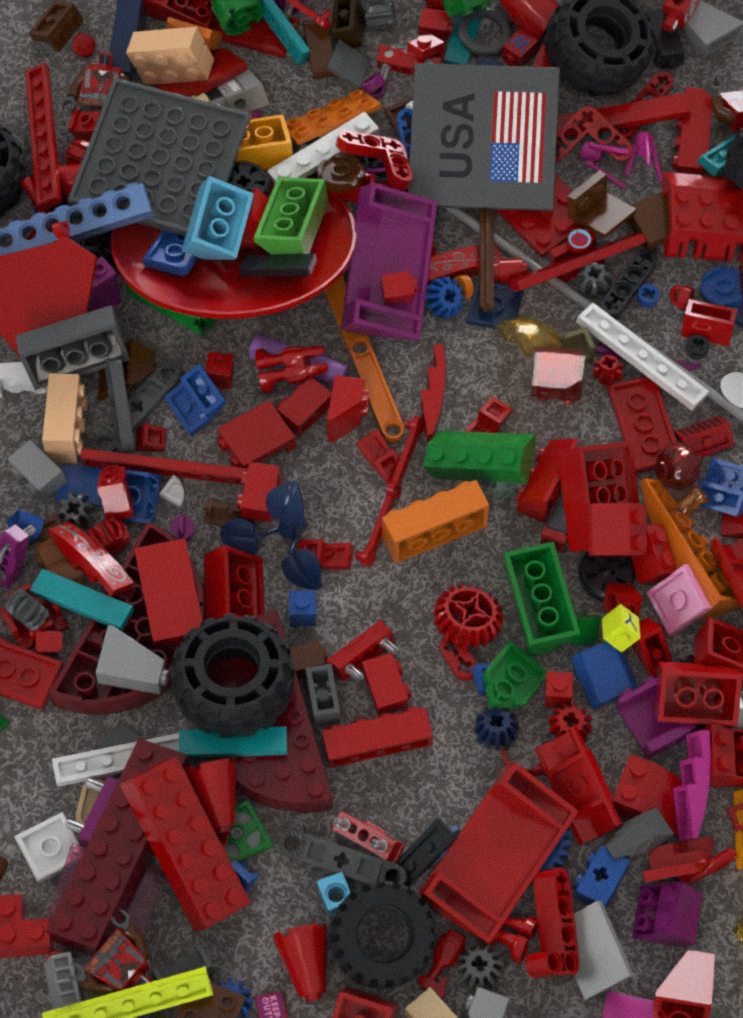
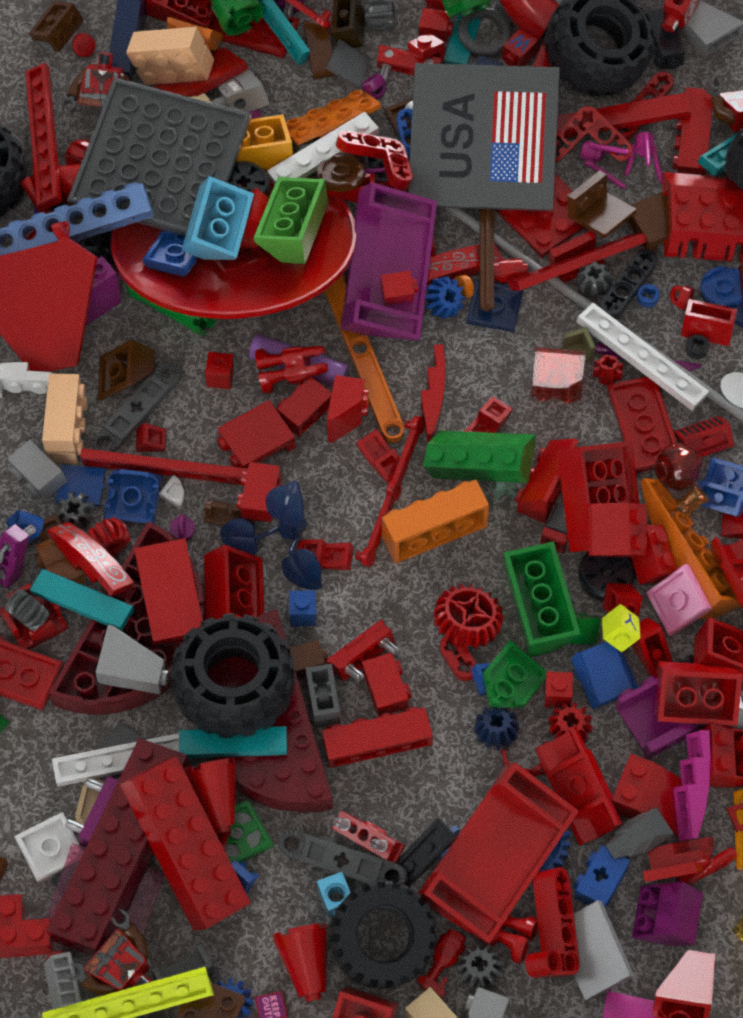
dark grey slope [16,305,130,390] -> none
red slope [35,631,63,653] -> none
red brick [67,109,101,141] -> none
red pin [97,465,134,520] -> none
dark grey beam [105,357,134,453] -> none
blue slope [164,364,226,436] -> none
black tile [239,254,317,277] -> none
clear yellow brick [496,317,563,358] -> none
red tile [567,228,592,254] -> none

